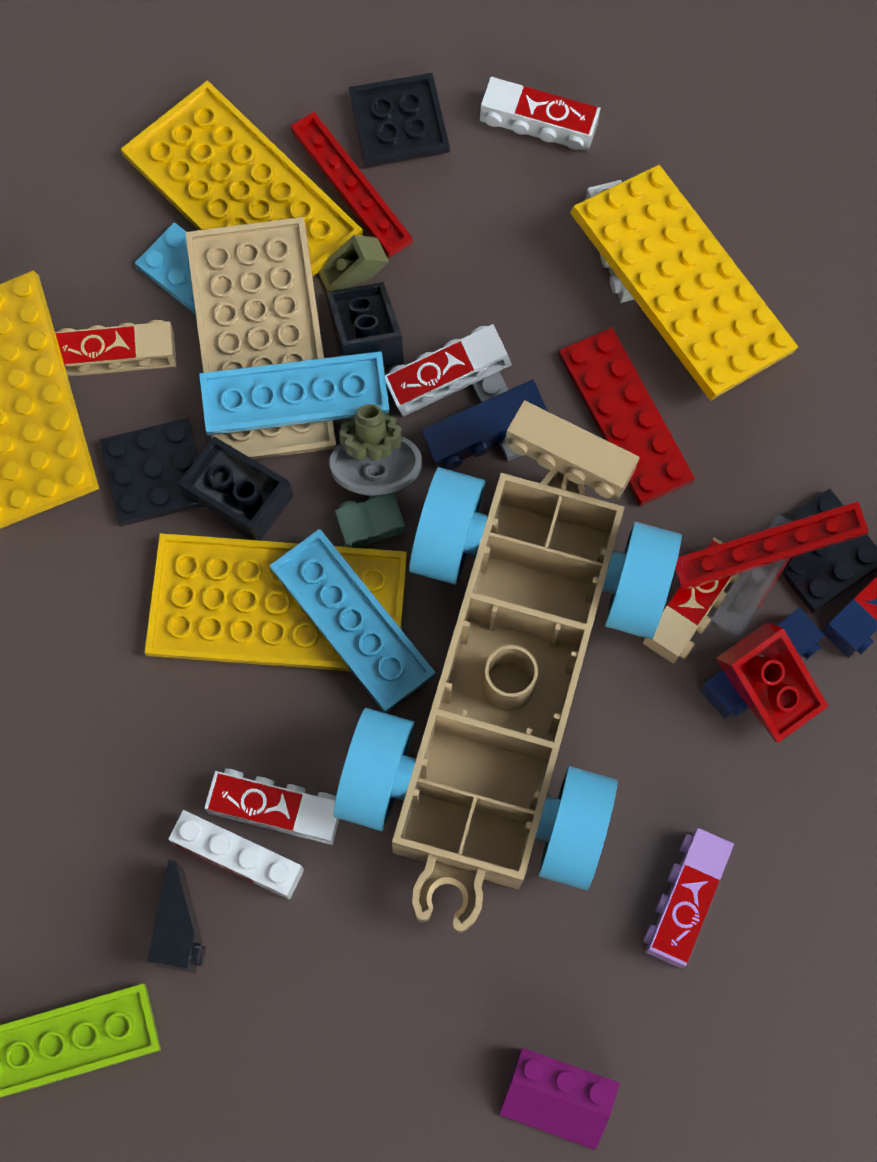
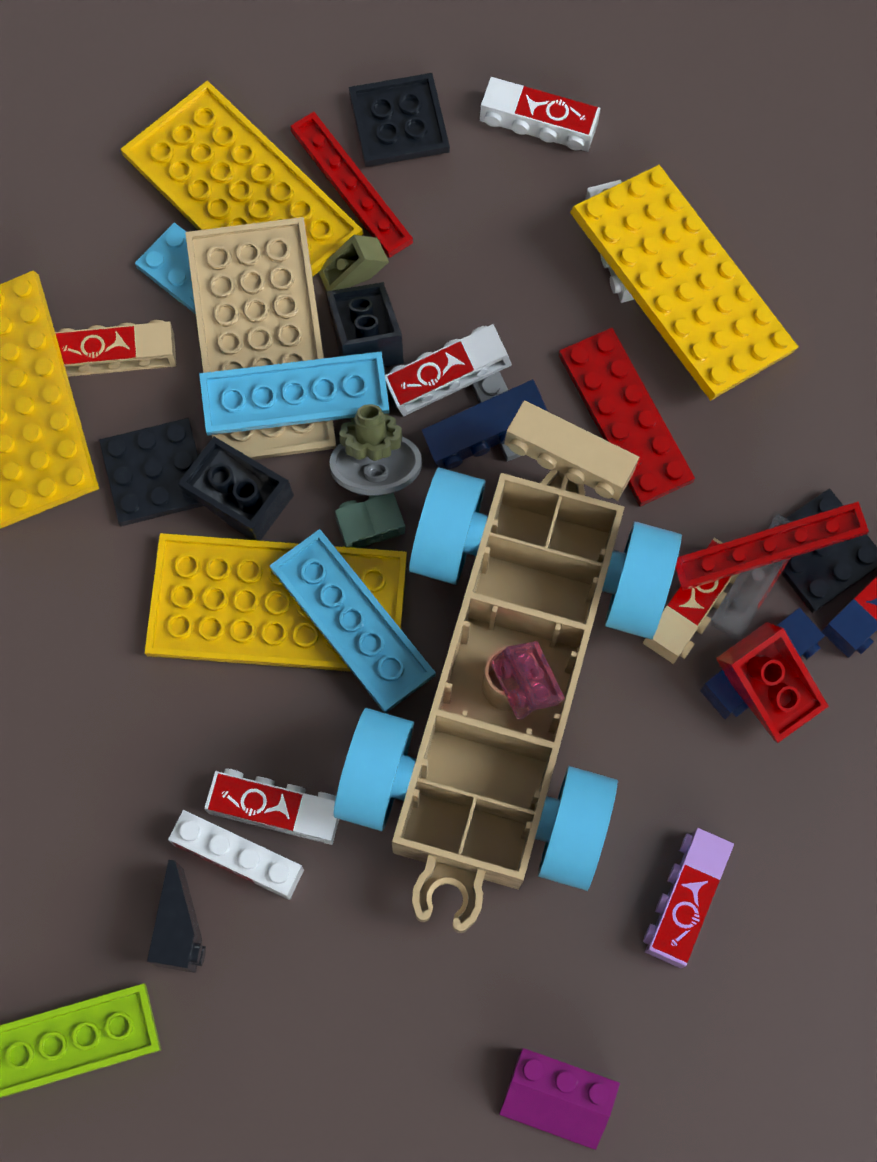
none -> clear pink bracket [491,641,565,720]

